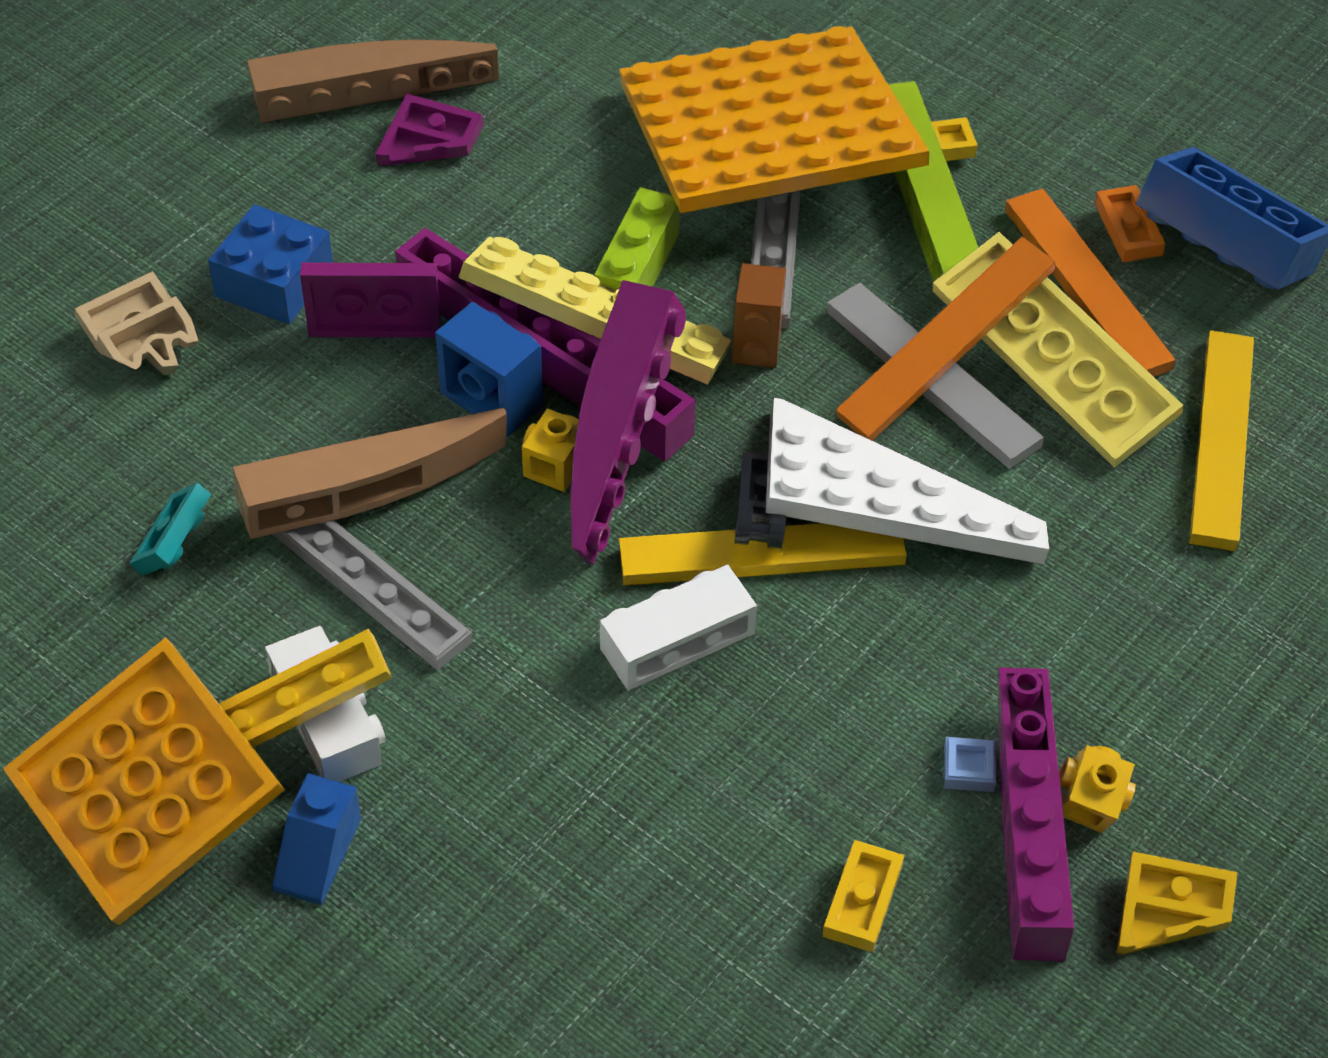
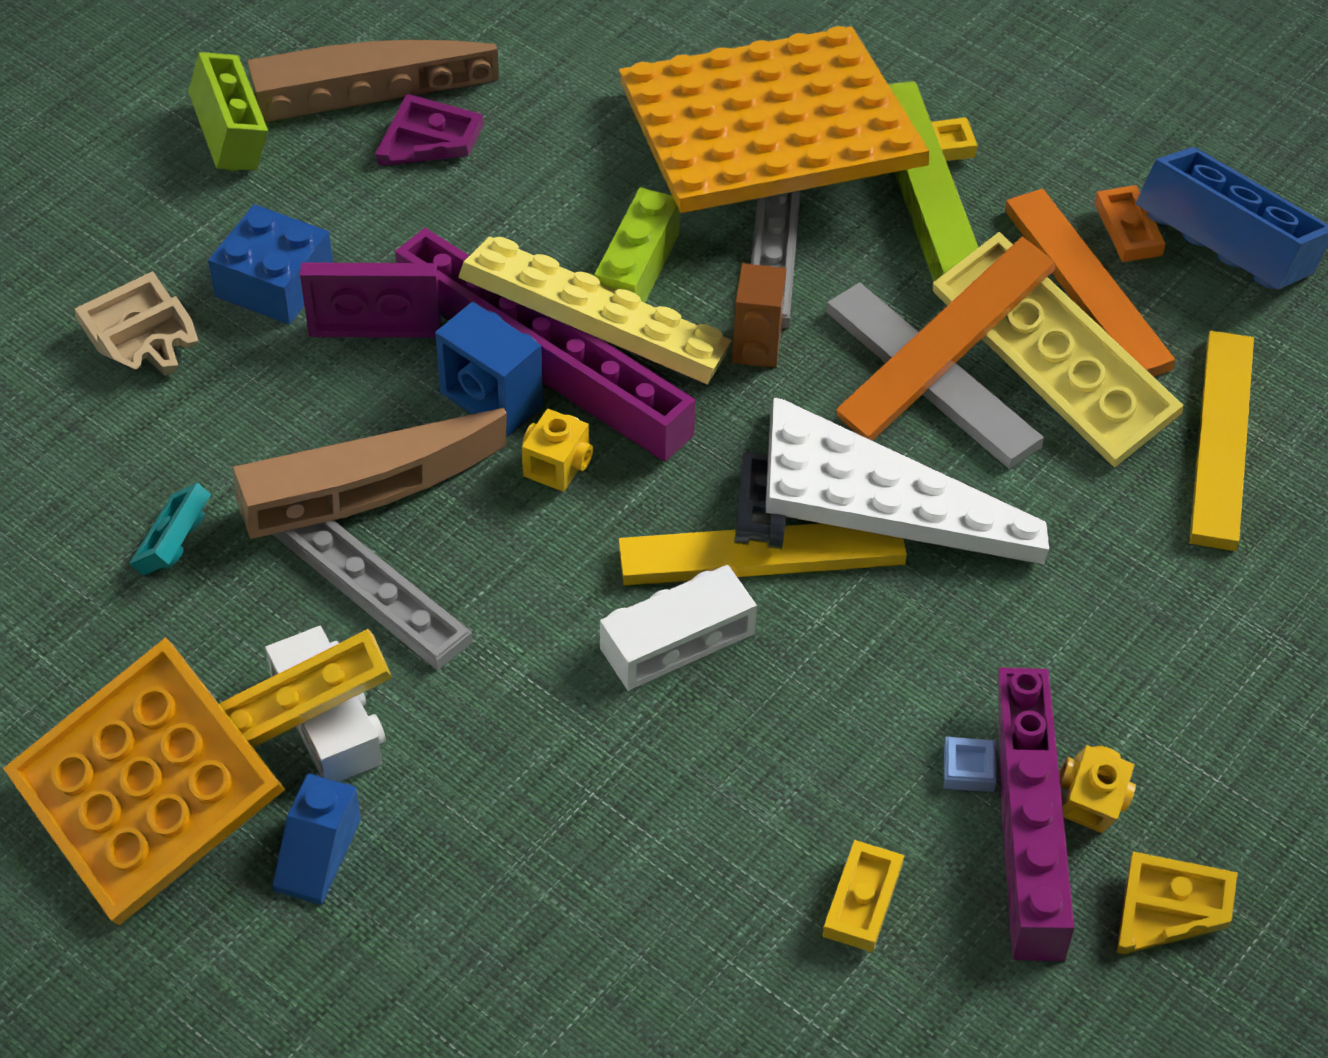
magenta slope [571,280,686,565] -> none
none -> lime brick [188,52,268,171]

